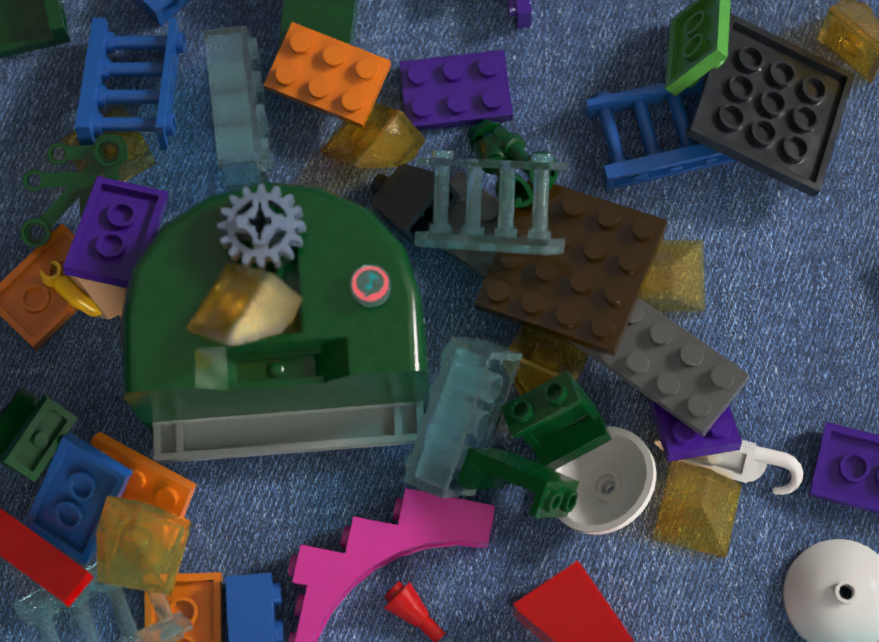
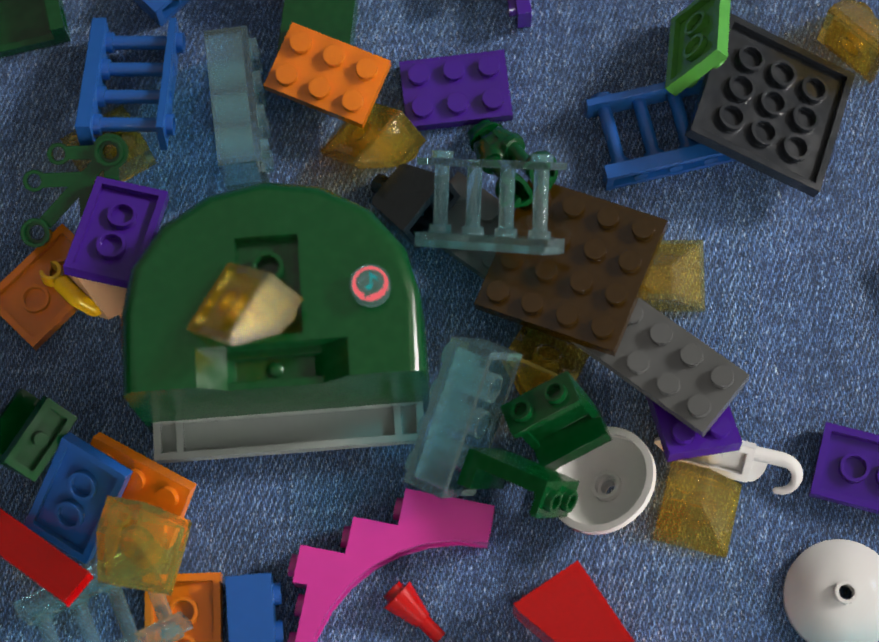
sand blue gear [217,183,306,272] -> none

